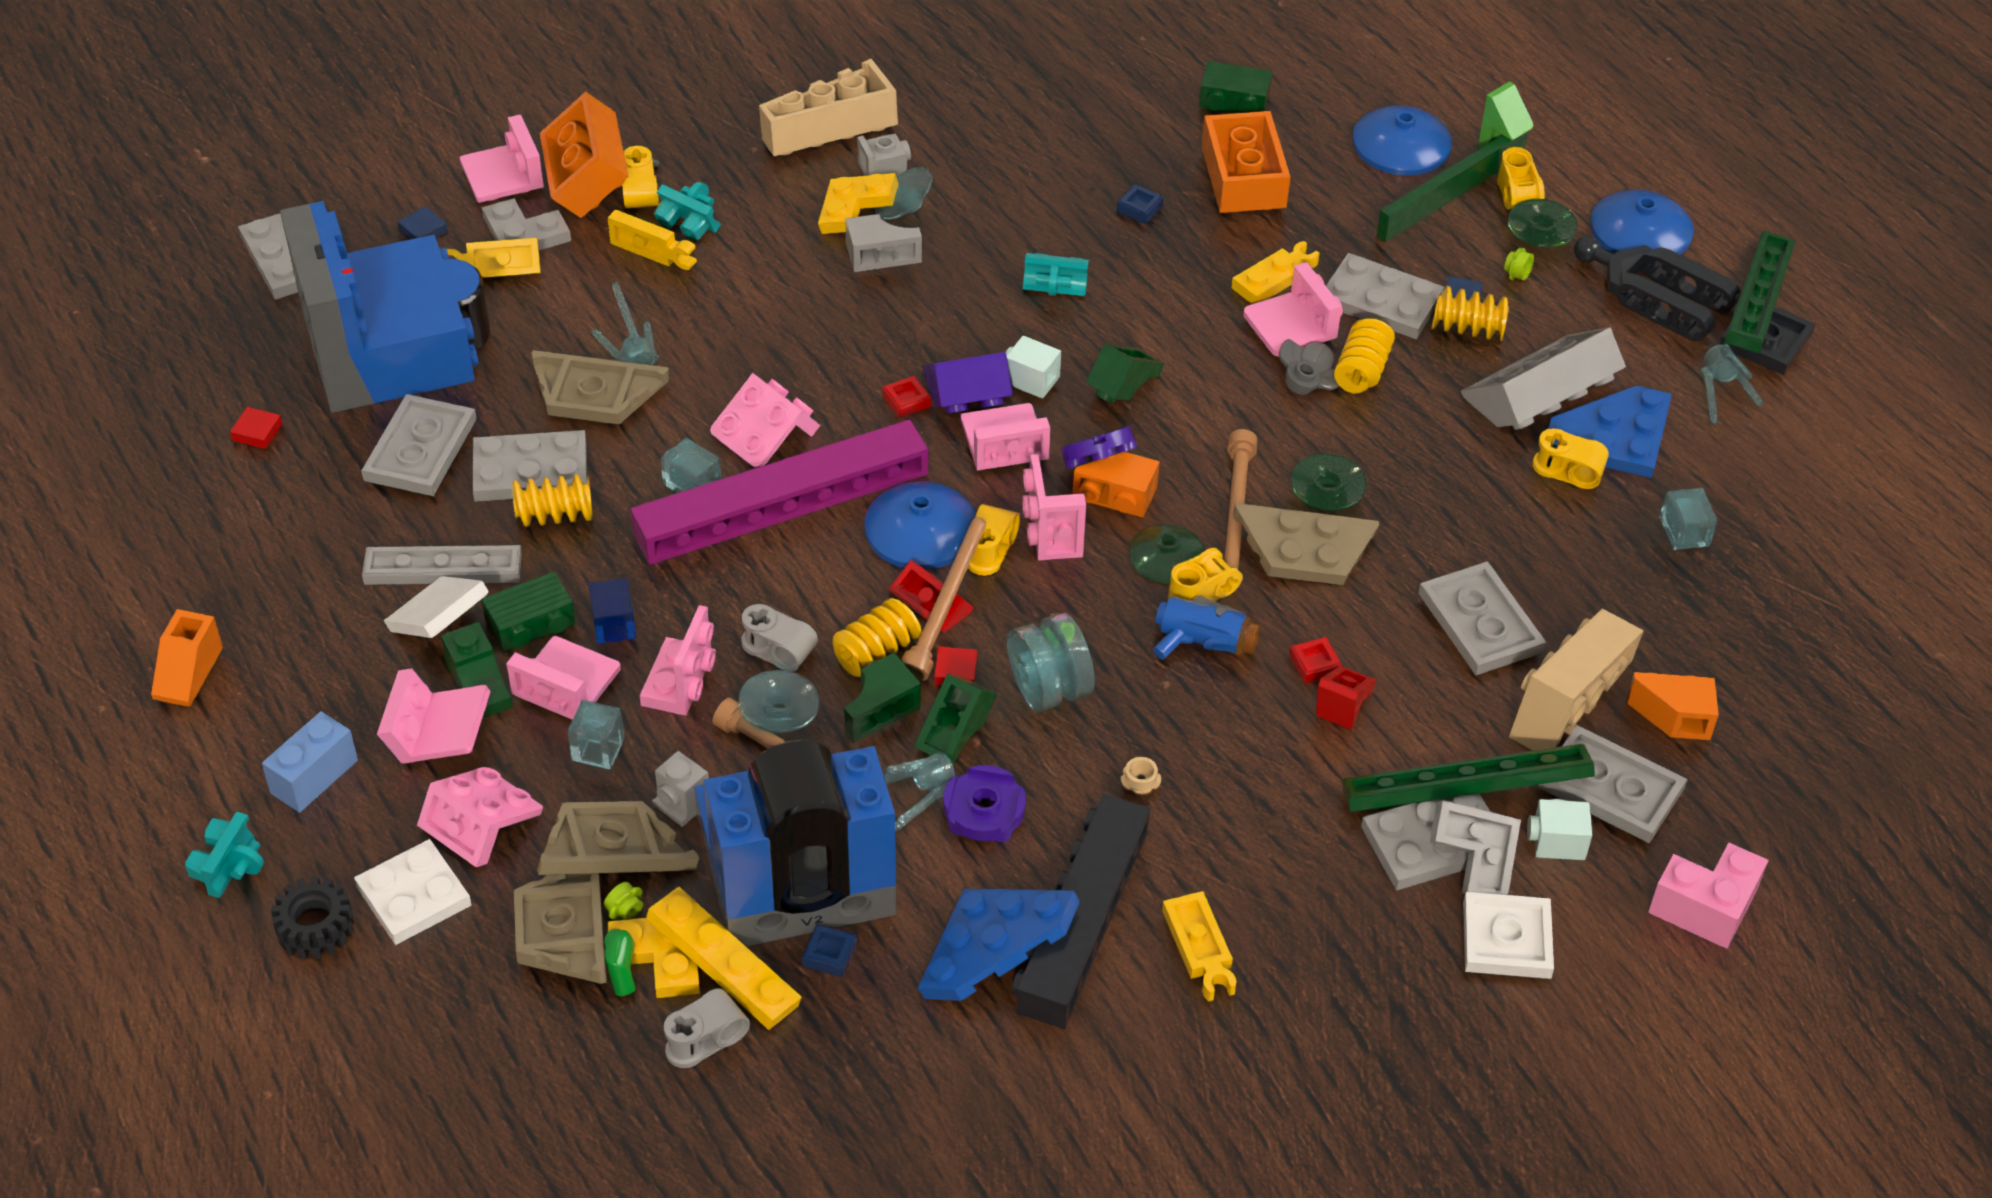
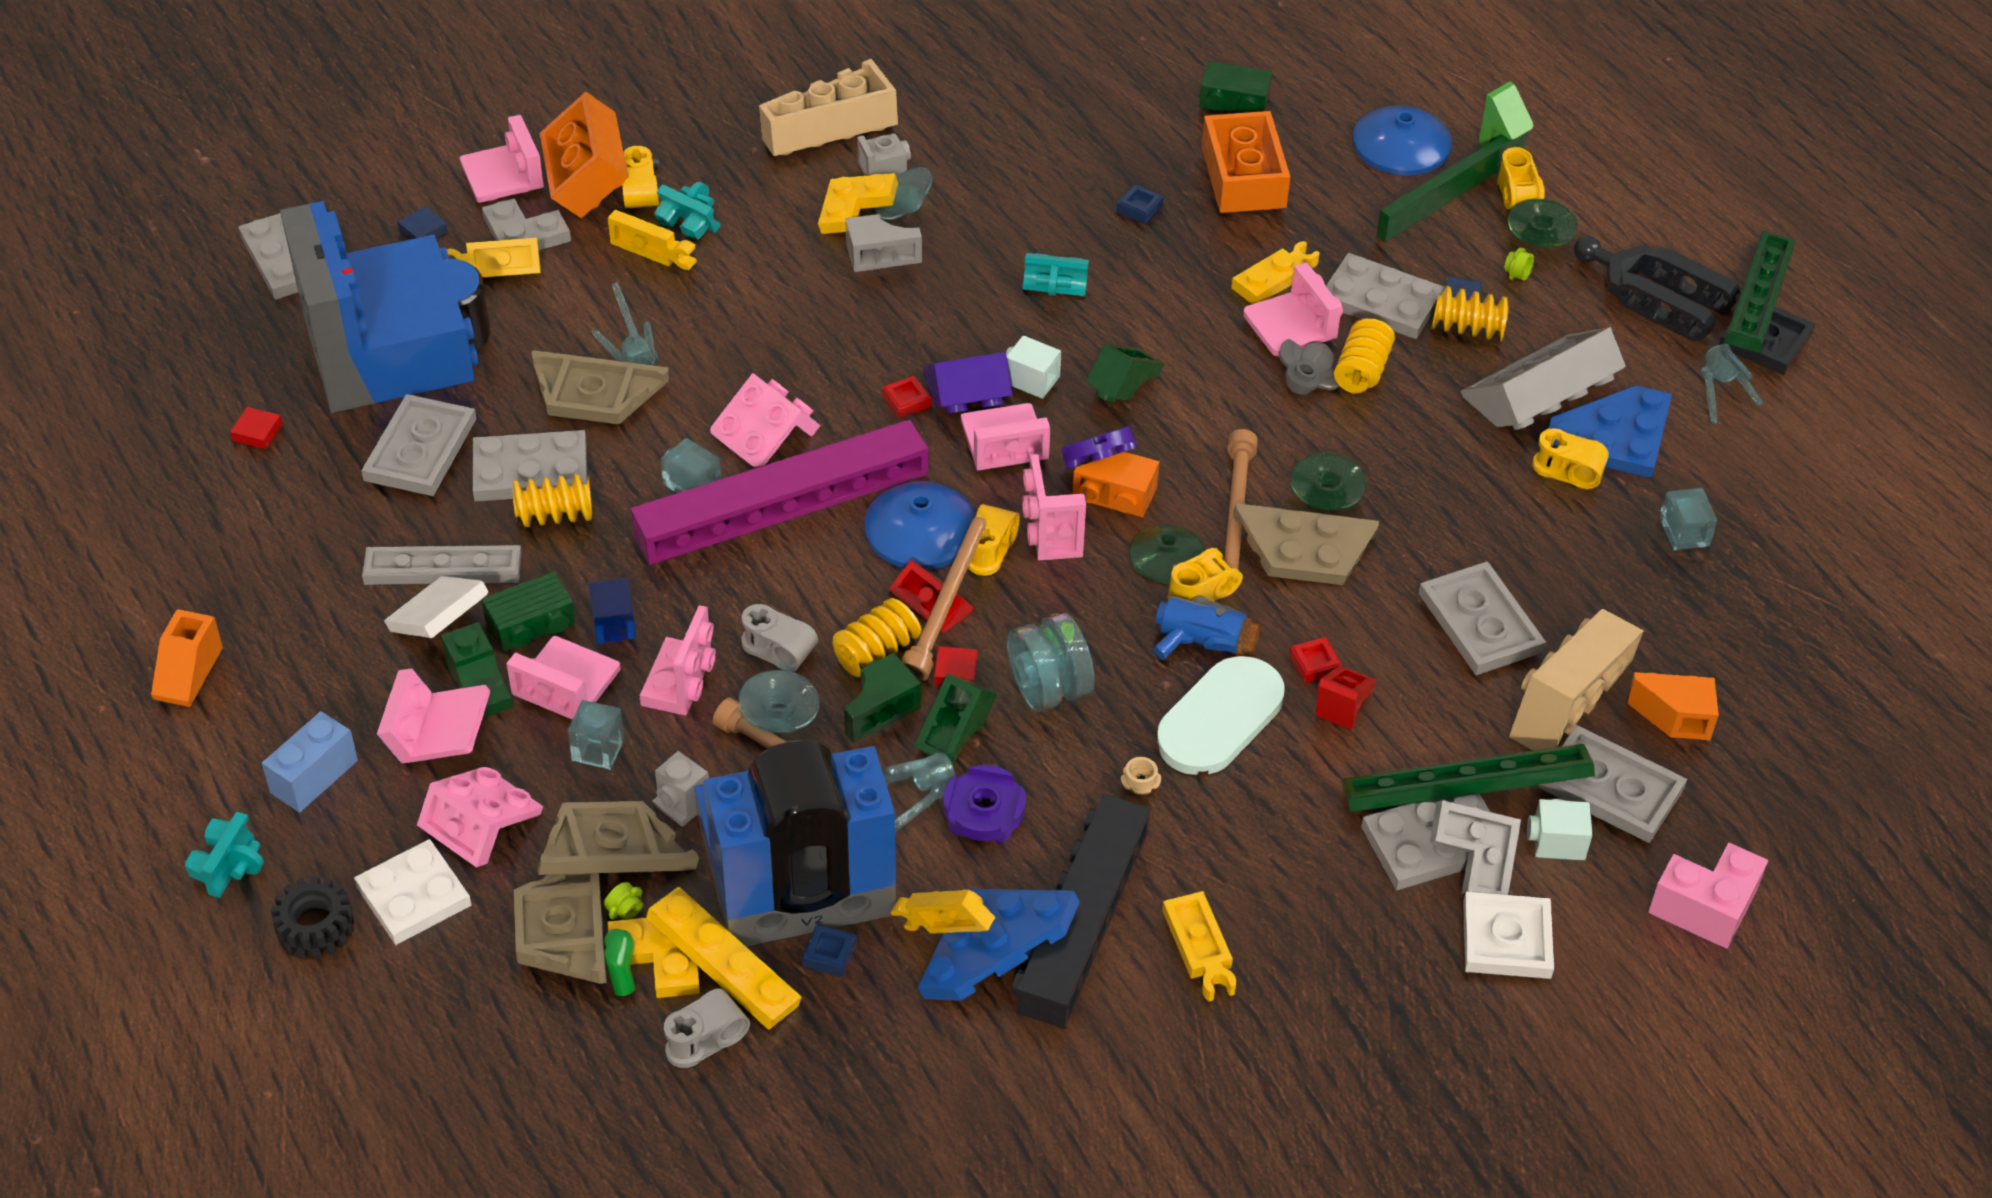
blue dish [1590,189,1694,255] -> none
none -> yellow plate [890,889,995,934]
none -> light aqua tile [1157,656,1284,775]

